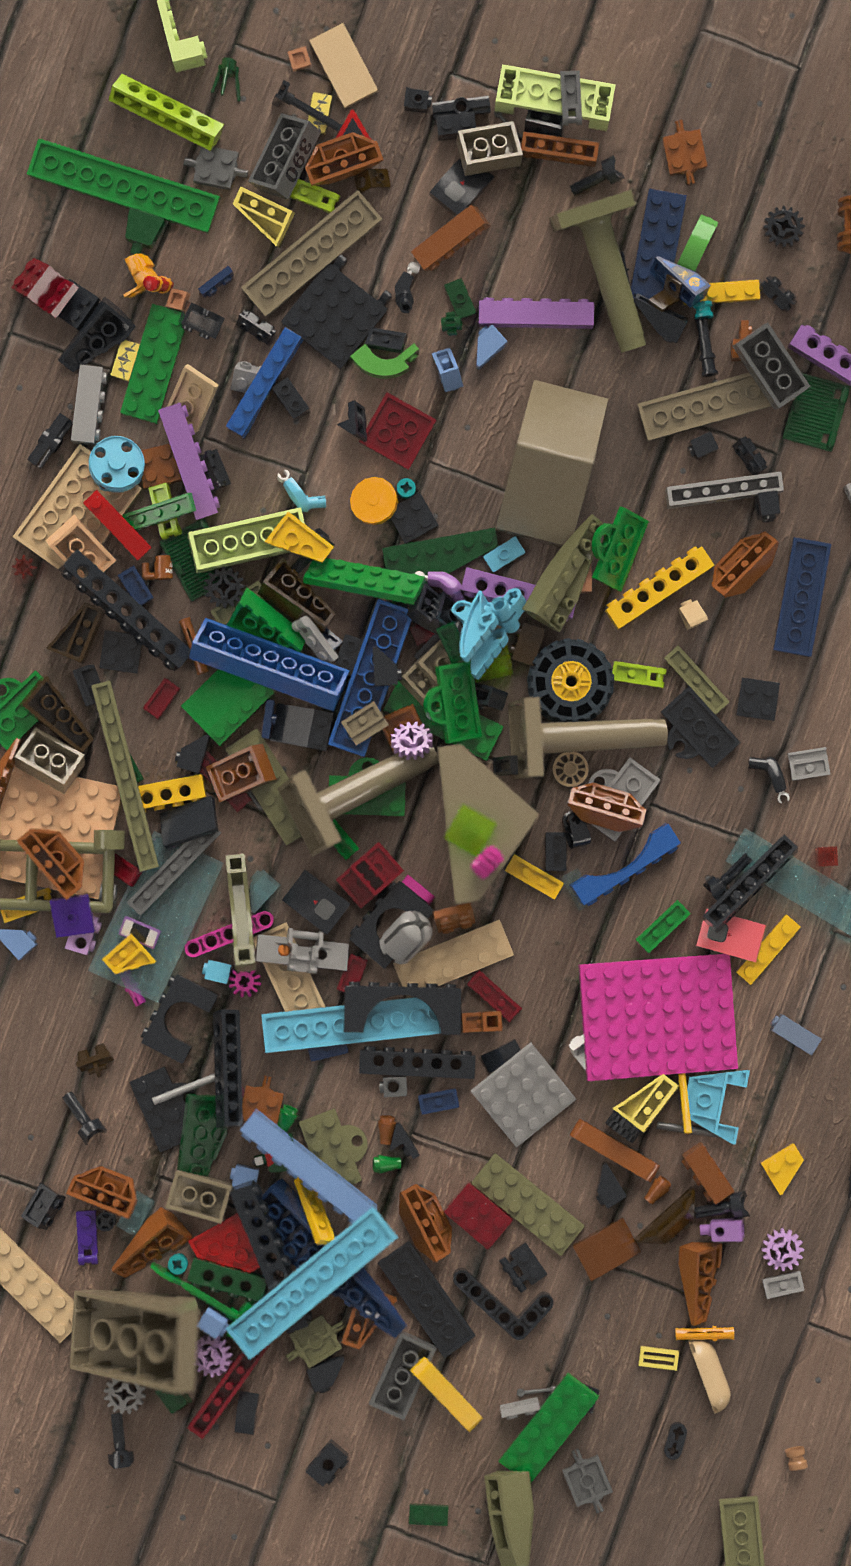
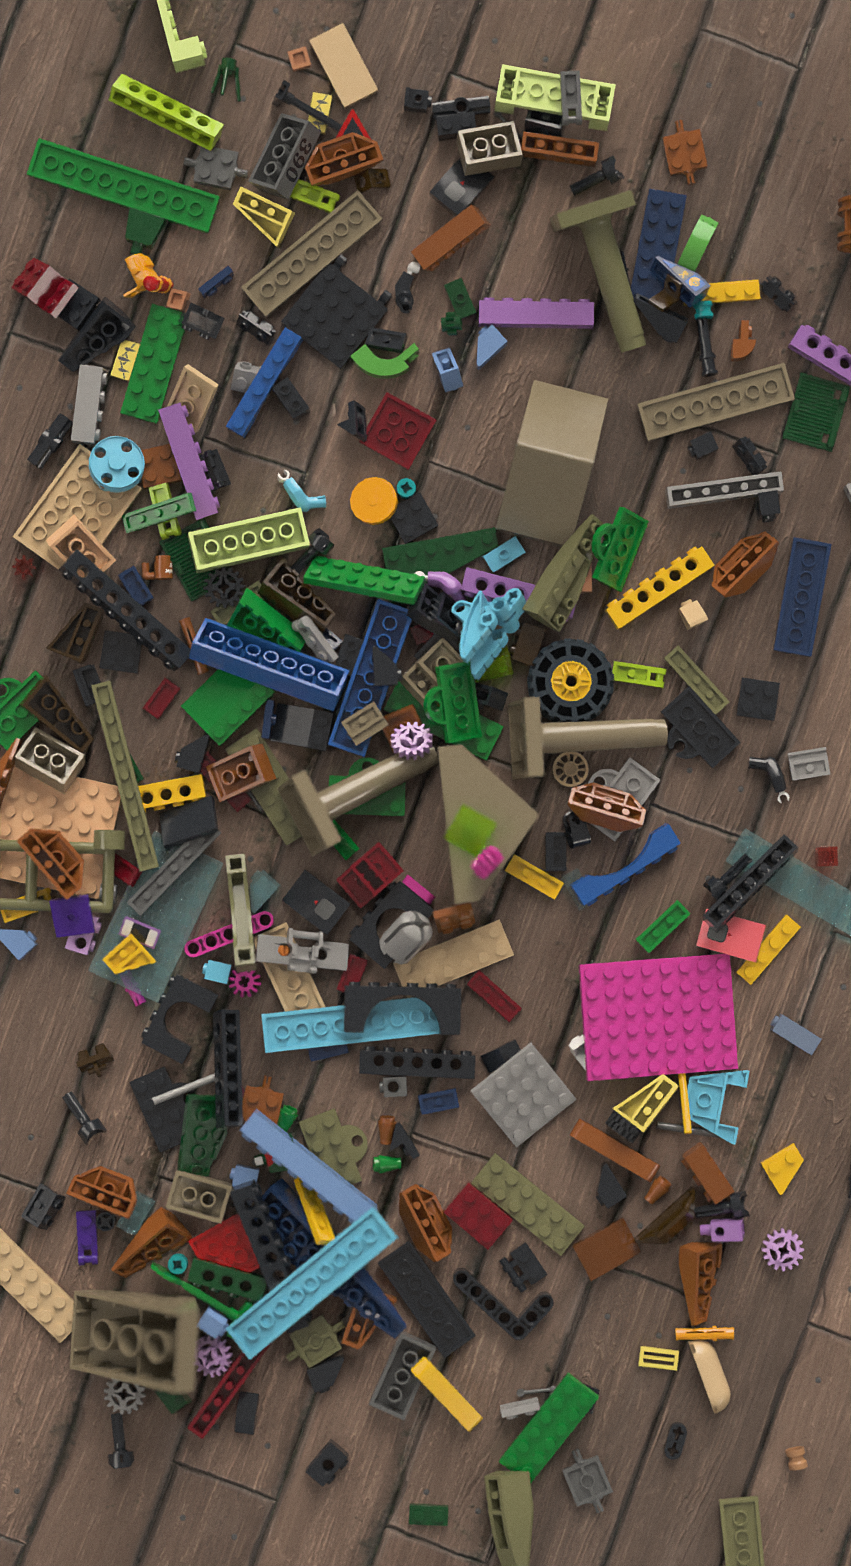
red slope [83,490,152,561] -> none
yellow wing [264,512,334,563] -> none
dark green plate [436,622,463,664] -> none
dark orange brick [461,1011,502,1033] -> none
black plate [492,755,518,777] -> none
dark grey brick [732,322,811,410] -> none
light grey plate [762,1271,805,1299] -> none
black gear [763,206,805,249] -> none

